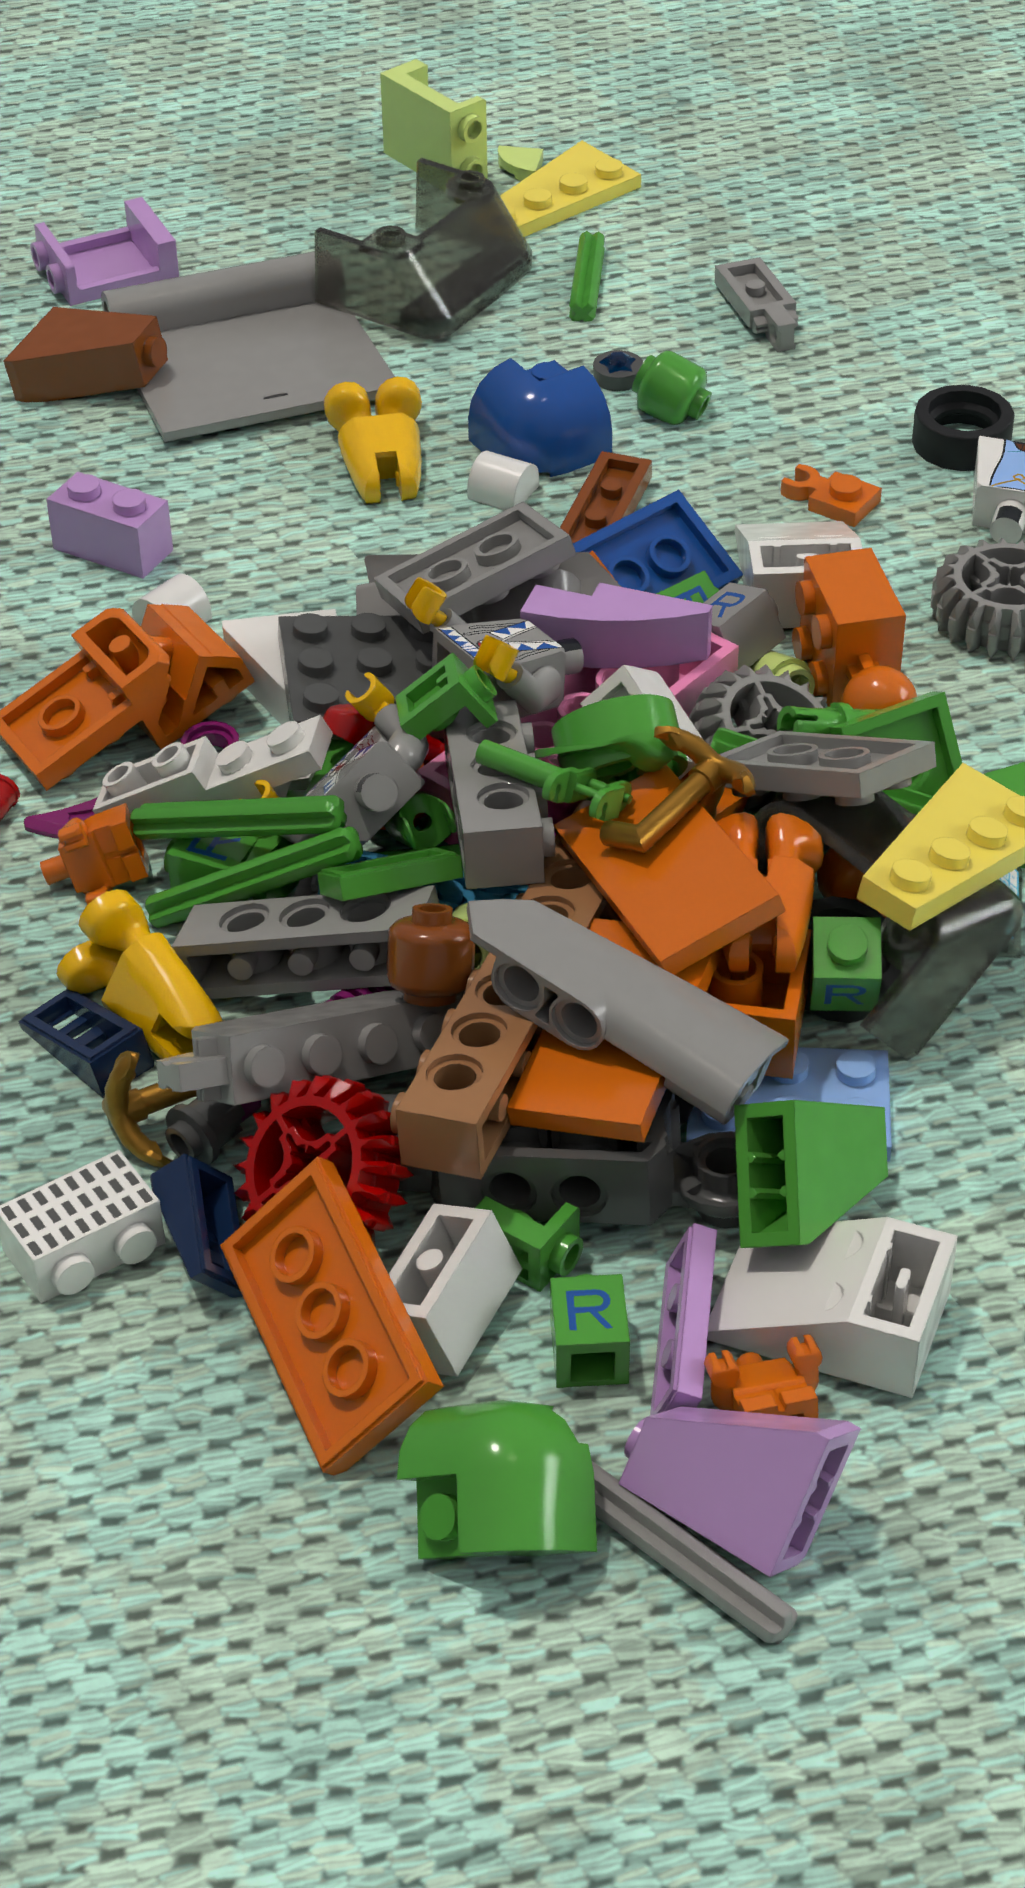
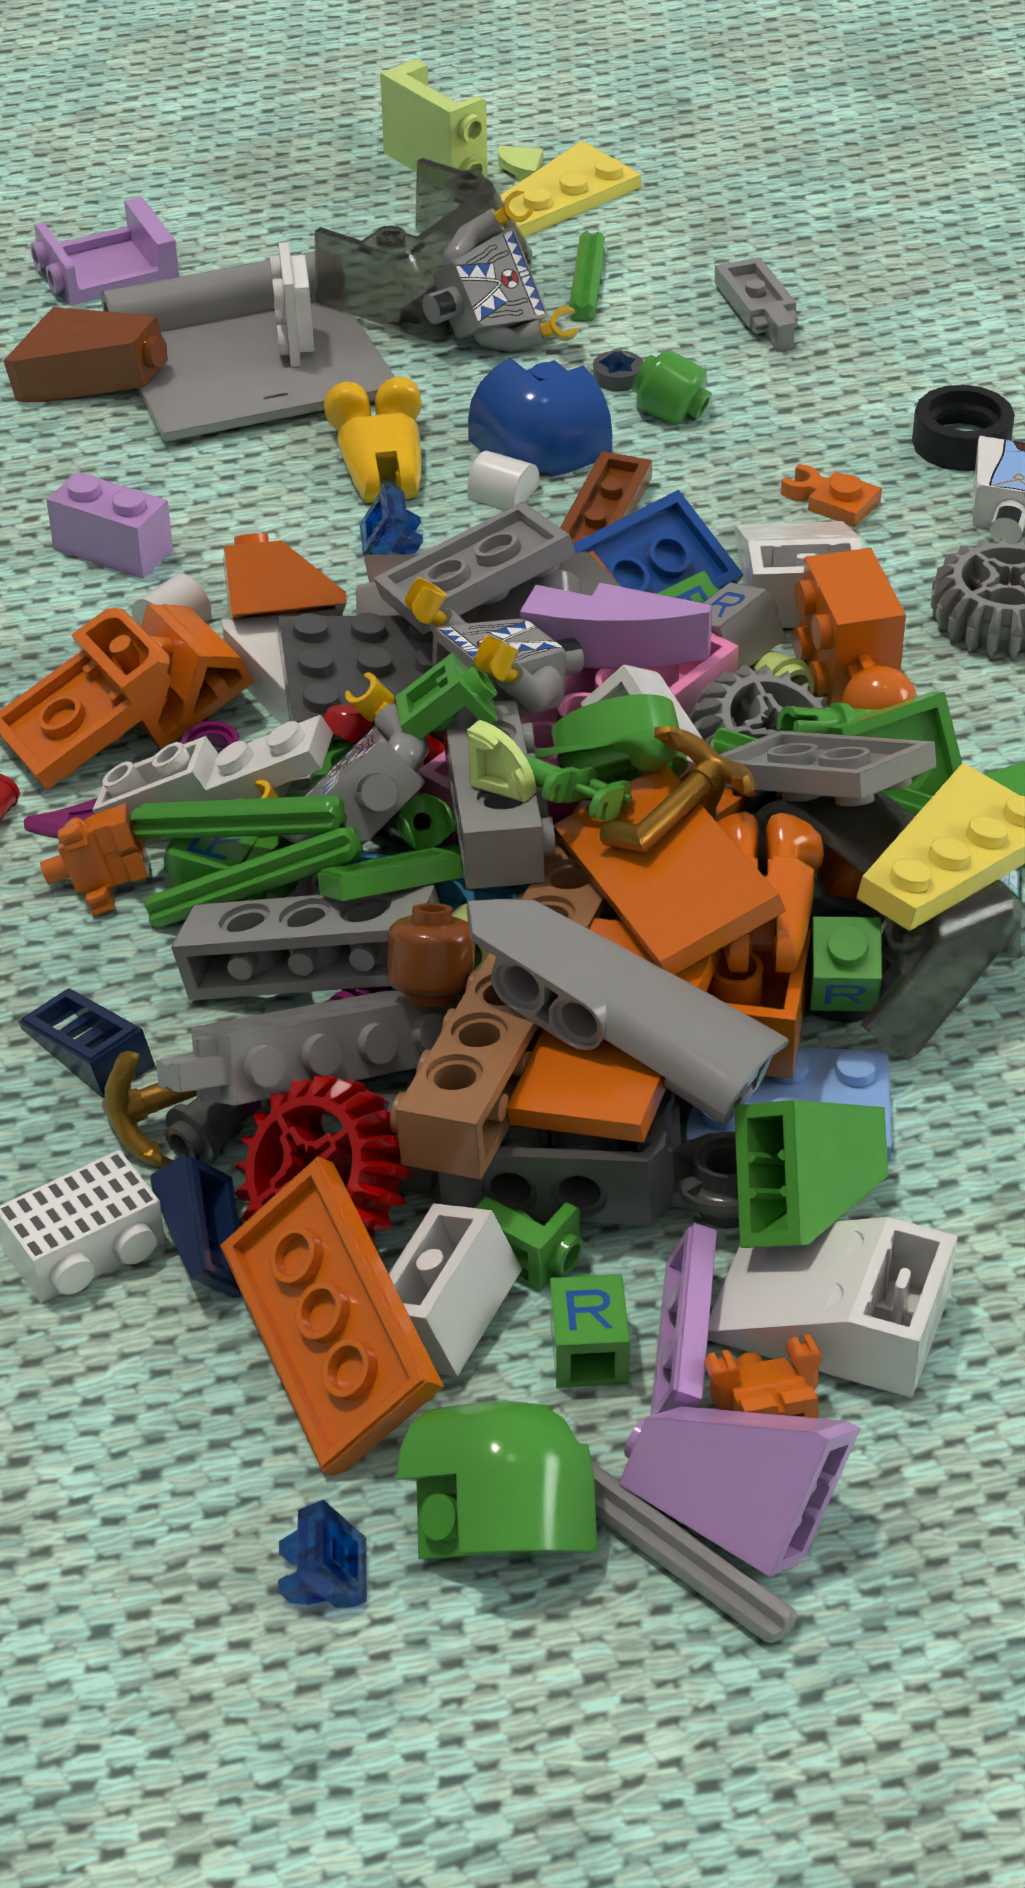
yellow piece [56,889,222,1059] -> none
none -> orange slope [223,533,347,620]
none -> white piece [270,242,314,367]
none -> clear blue tile [278,1499,367,1608]
none -> clear blue tile [360,484,423,556]
none -> light grey torso [422,190,579,352]
none -> yellowish green tile [467,720,537,803]

